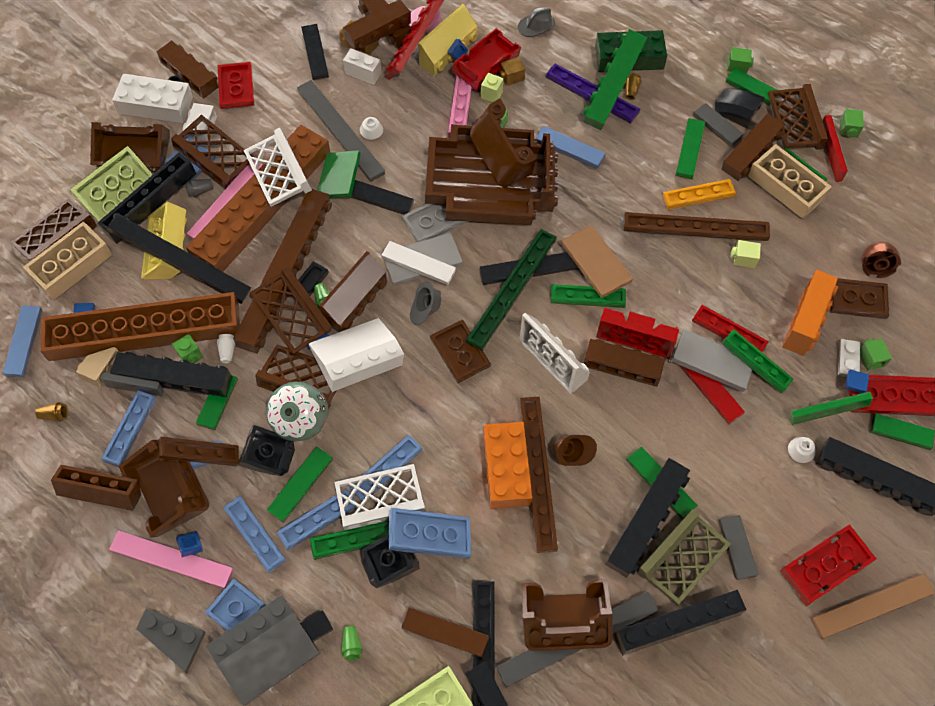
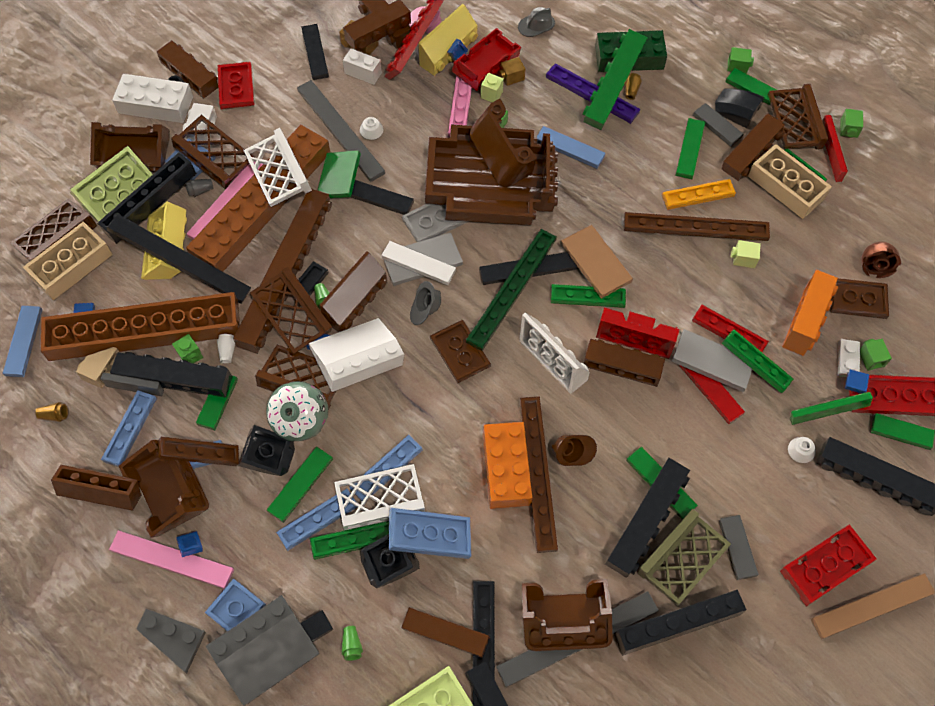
medium blue tile [223,496,286,573] -> none

